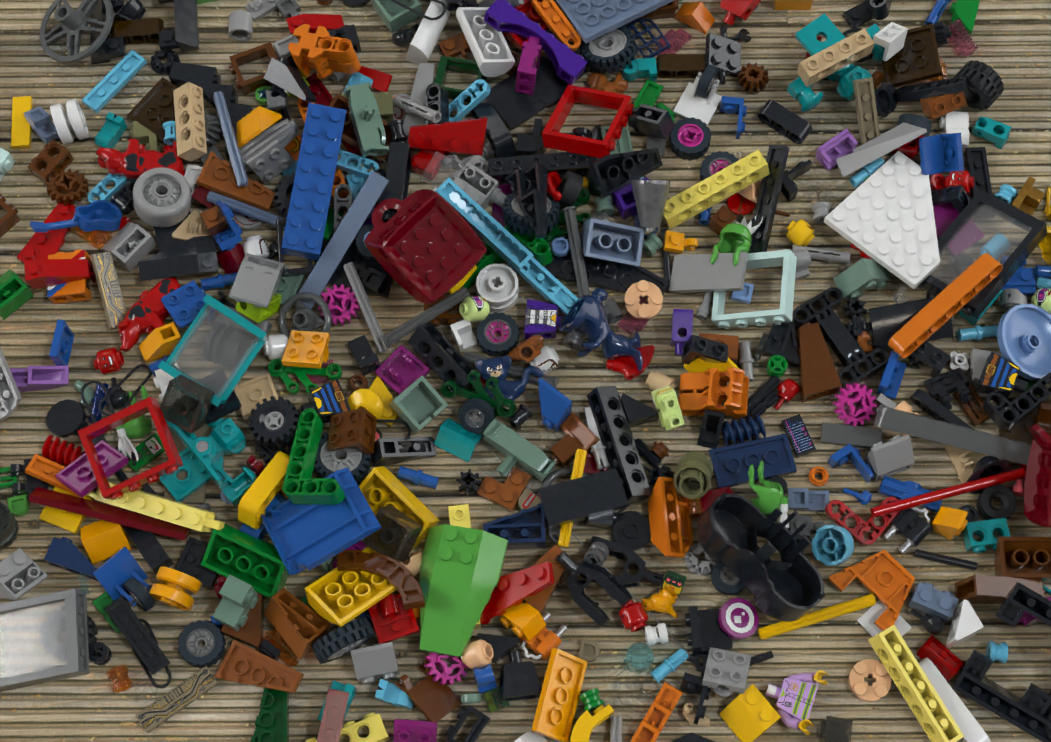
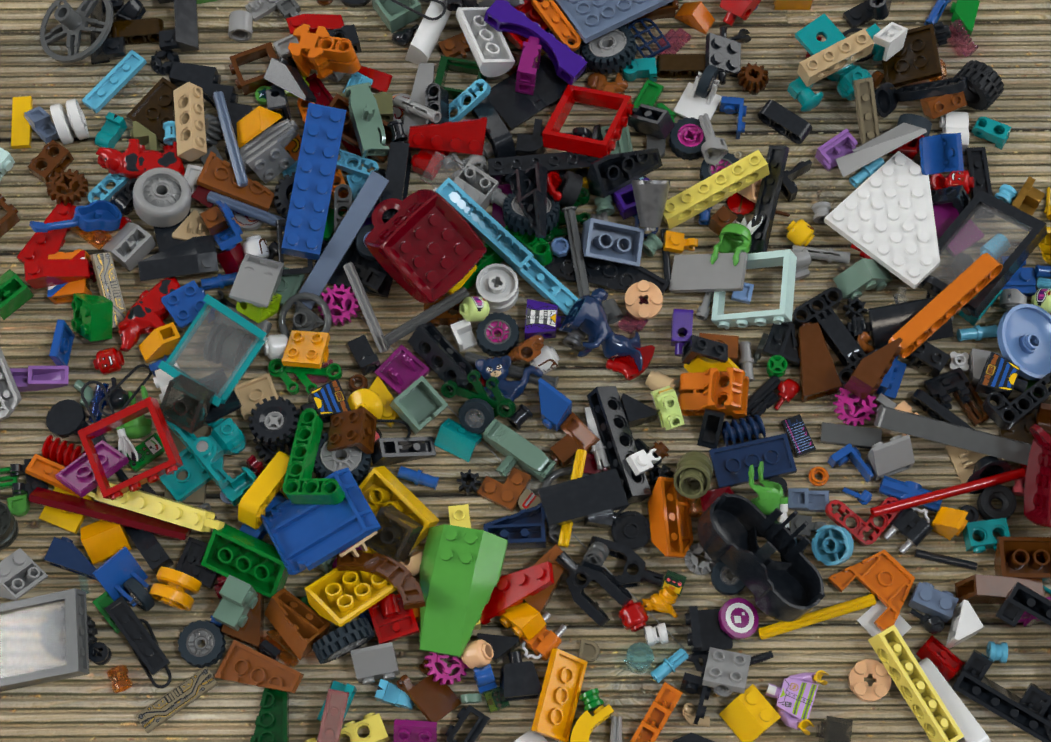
none -> green slope [71,293,113,342]
none -> tan piece [339,531,378,557]
none -> white plate [626,448,661,476]
none -> light grey piece [698,113,729,165]
none -> reddish brown slope [844,338,903,400]

